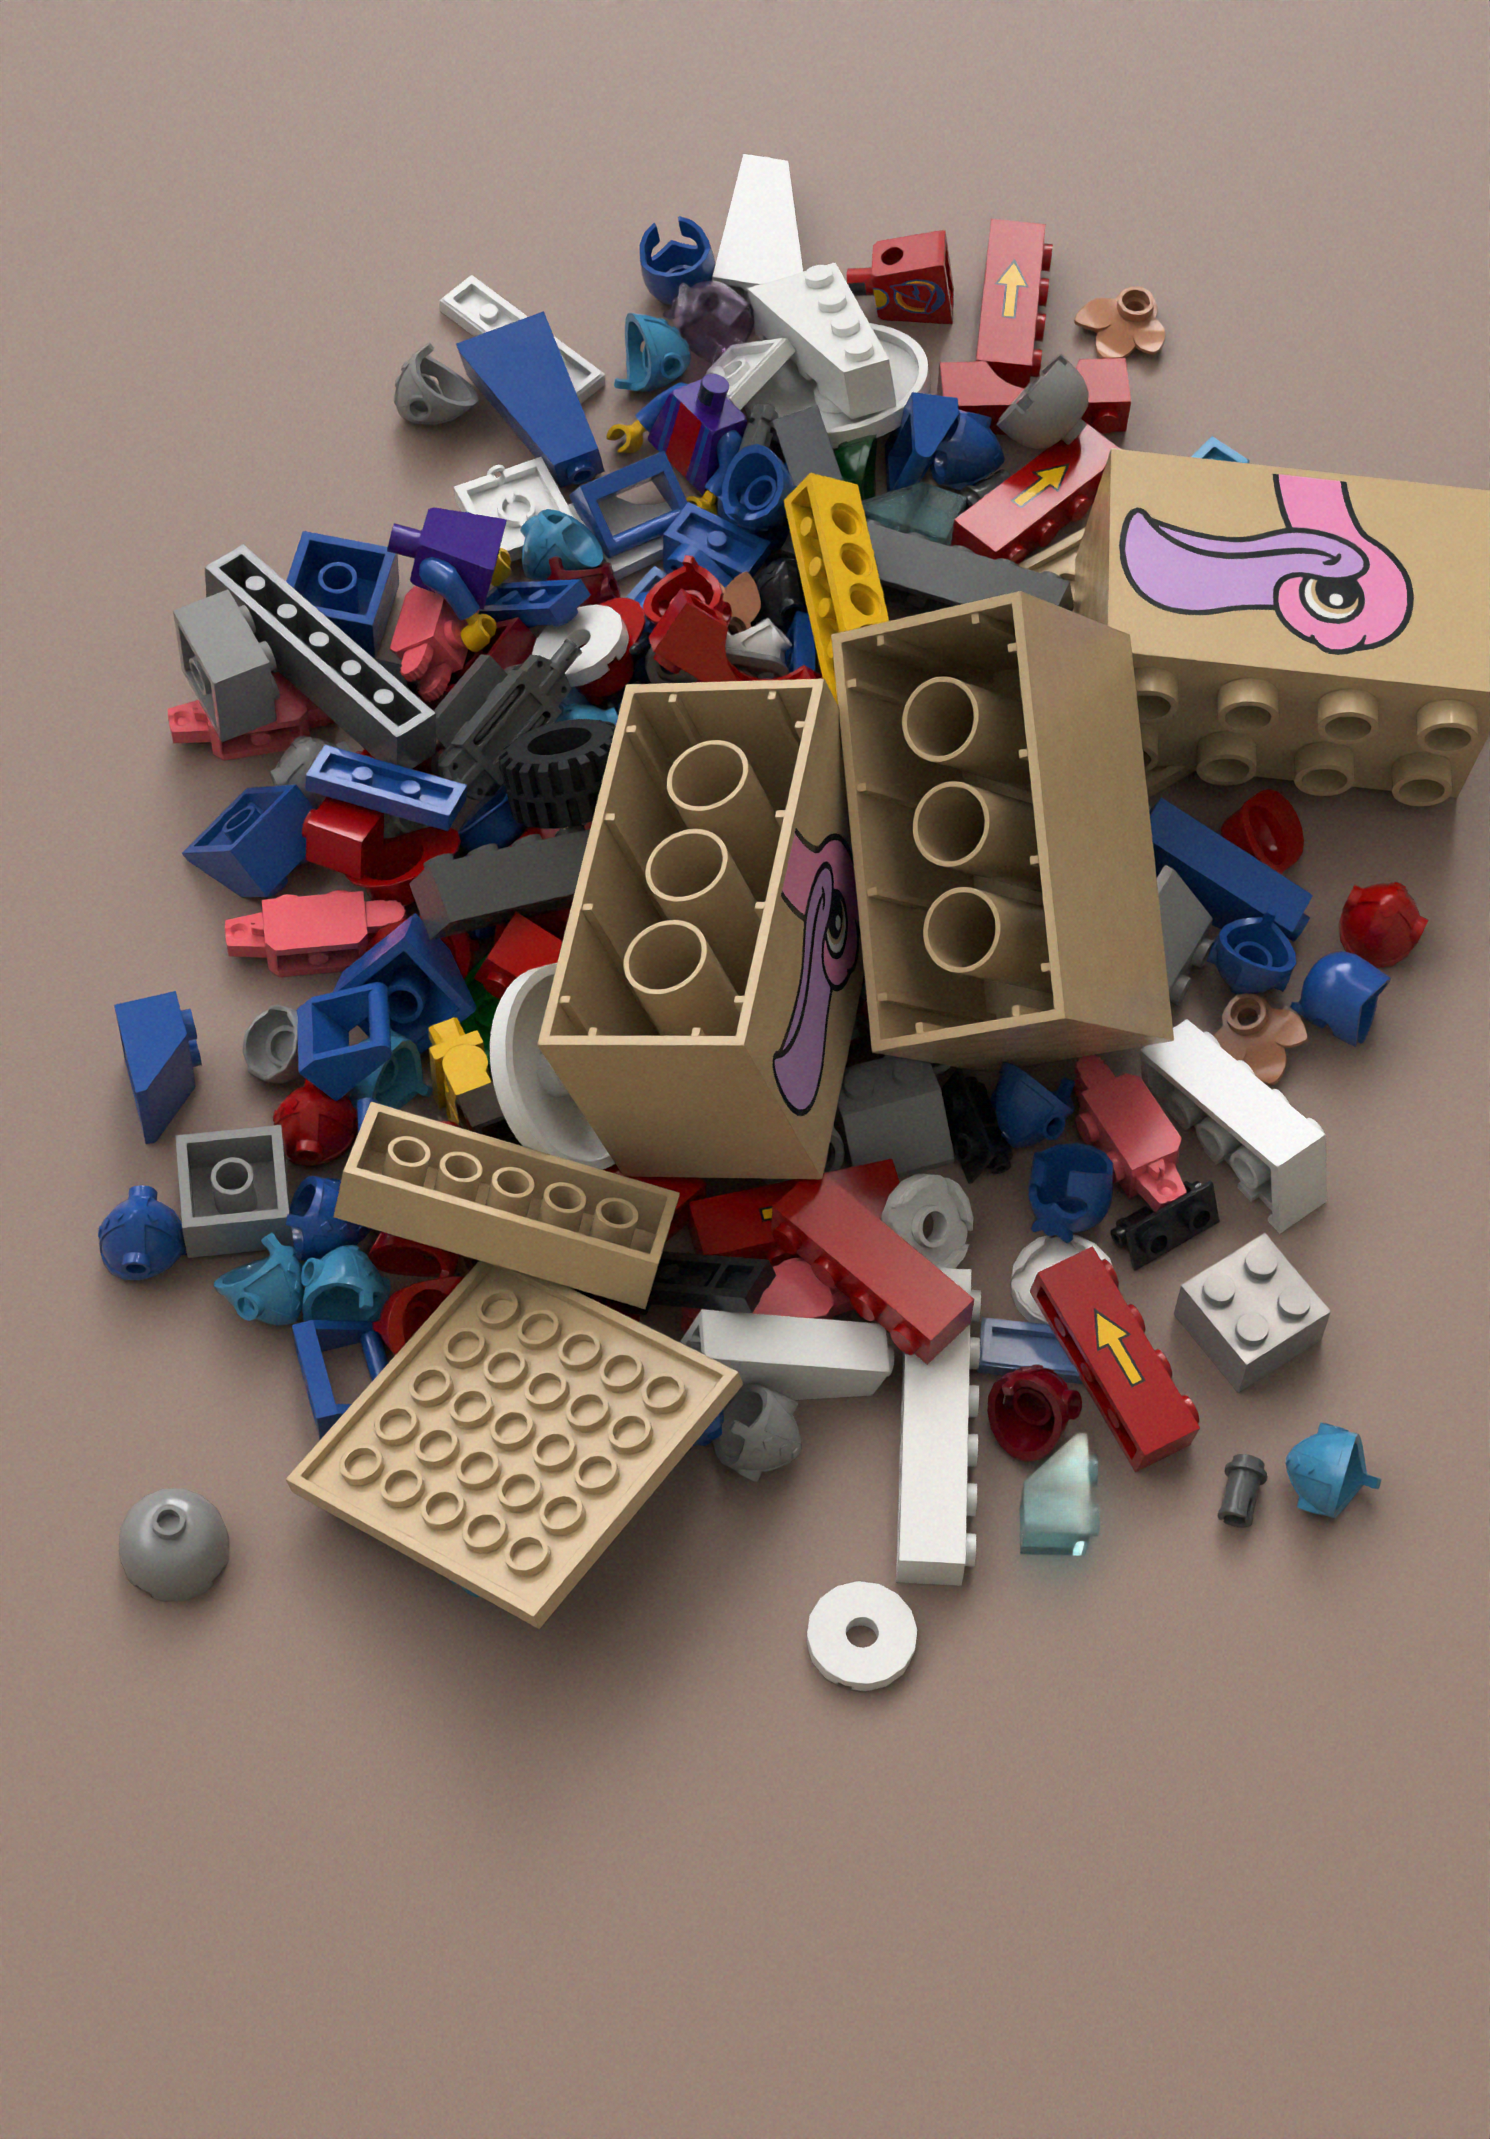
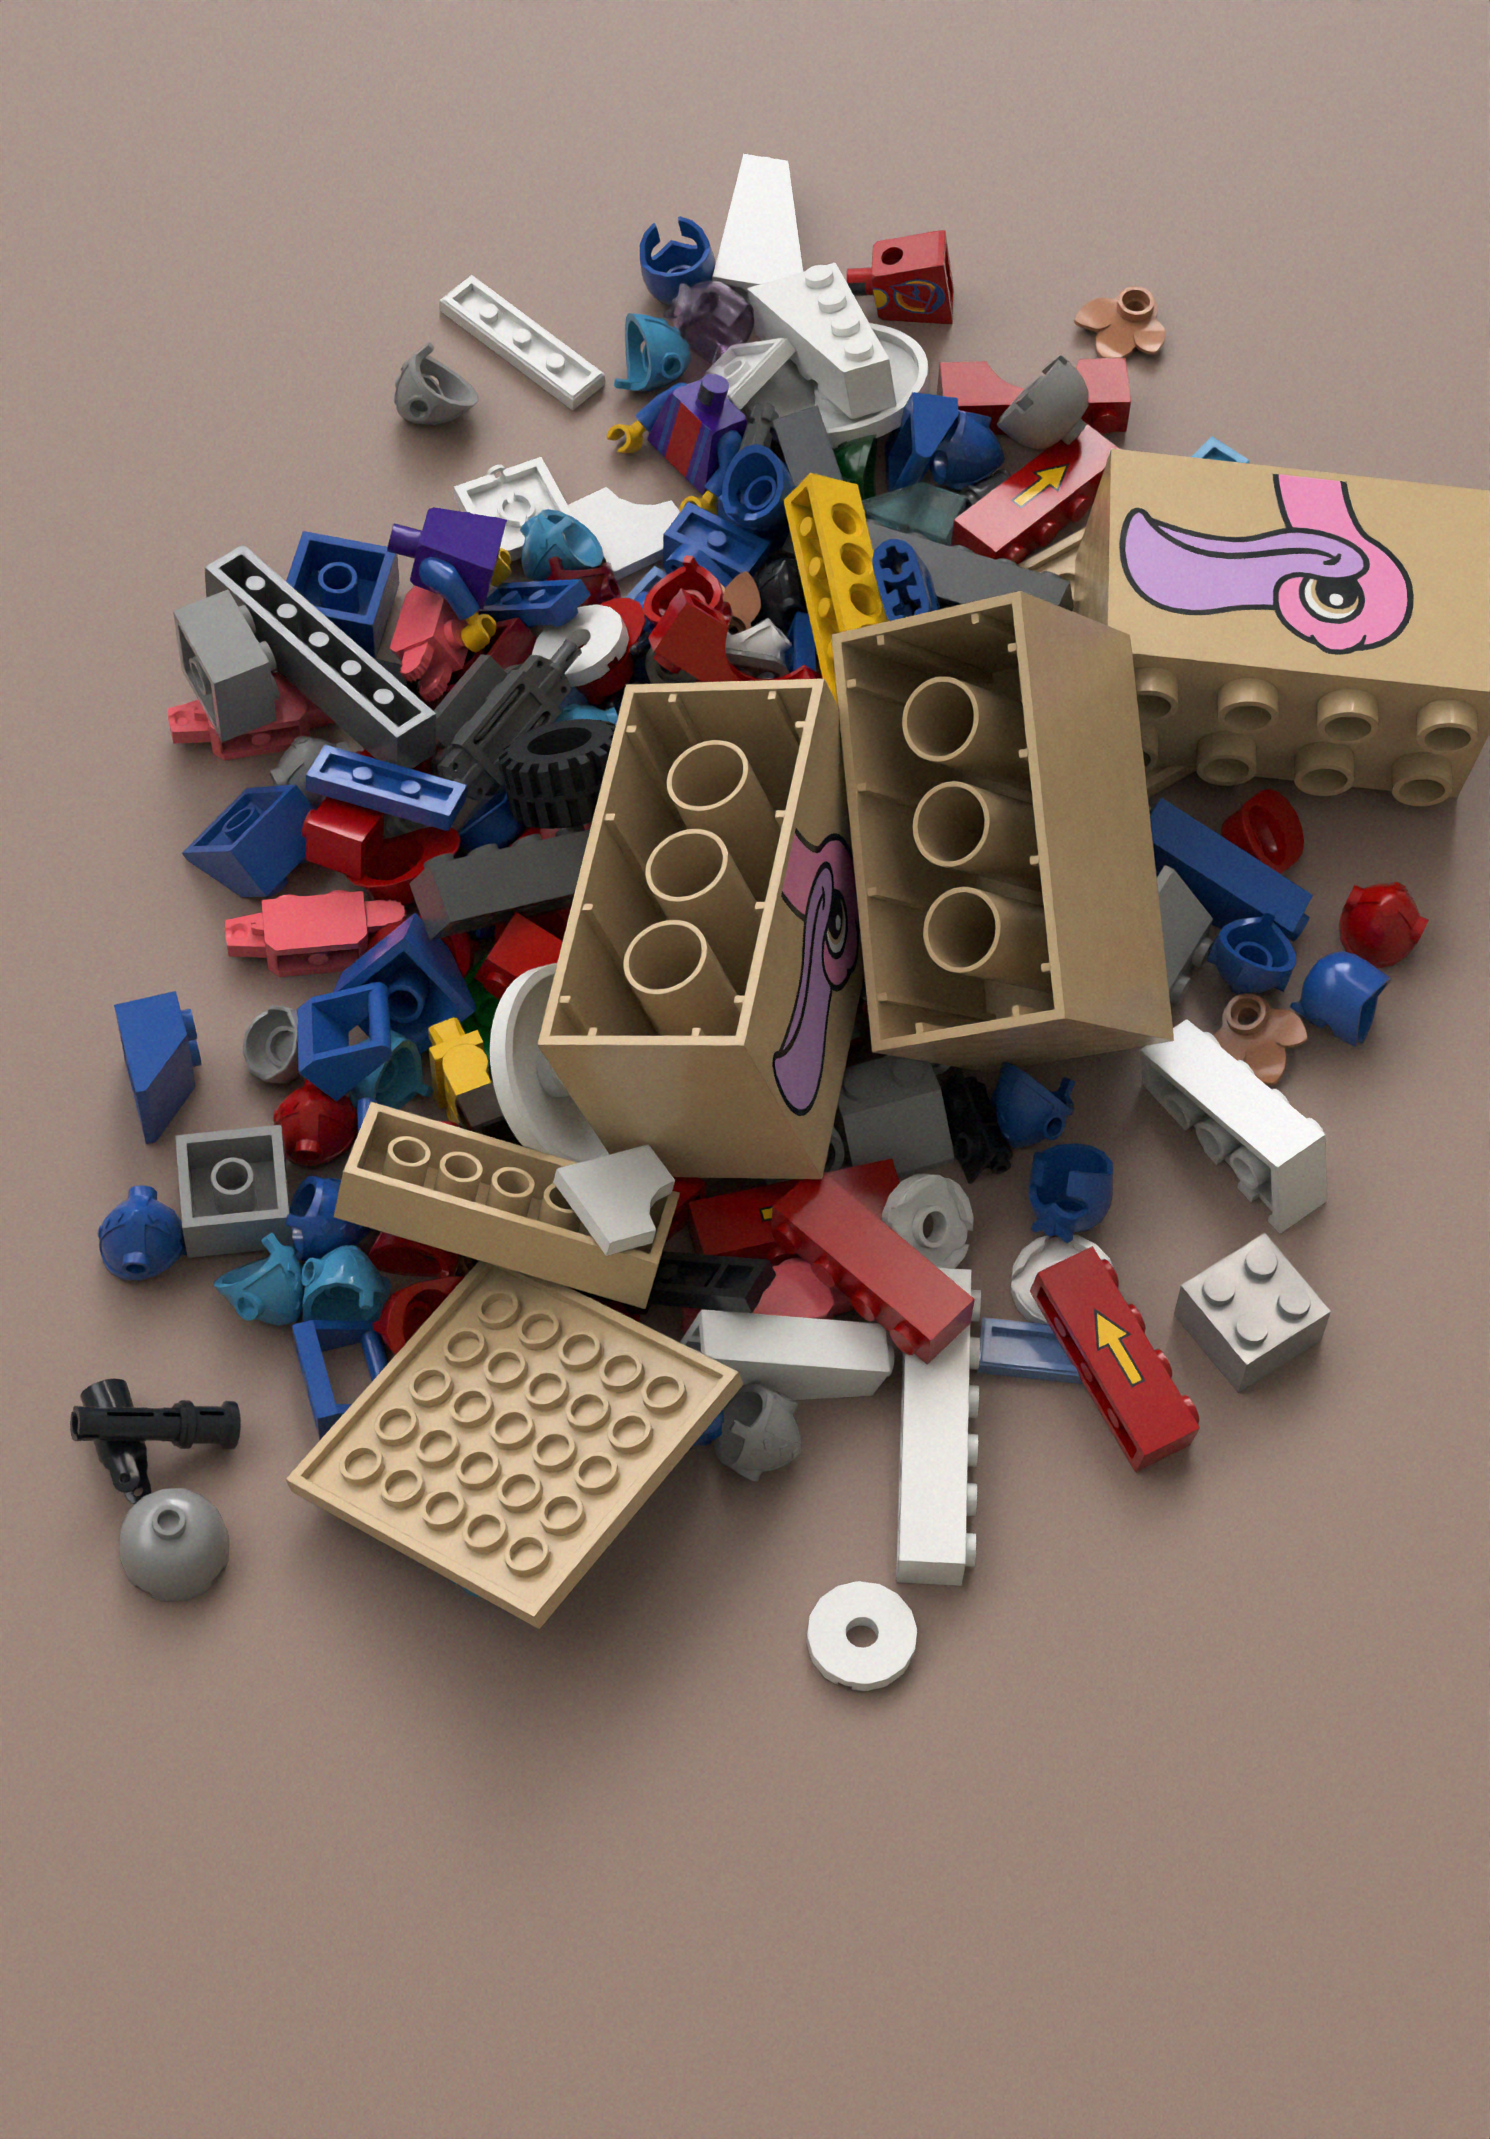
blue slope [456,311,605,488] -> none
blue tile [569,451,688,558] -> none
brick [976,219,1053,388] -> none
dark red helmet [987,1364,1082,1462] -> none
clear light blue slope [1019,1433,1100,1556] -> none
coral hinge [1073,1054,1187,1212] -> none
black hinge [1110,1181,1220,1271] -> none
dark grey pin [1218,1454,1268,1527] -> none
dark azure helmet [1285,1422,1382,1519] -> none
none -> black pin [70,1400,241,1450]
none -> black piece [80,1378,151,1504]
none -> white tile [553,1144,675,1256]
none -> blue connector [872,539,940,621]

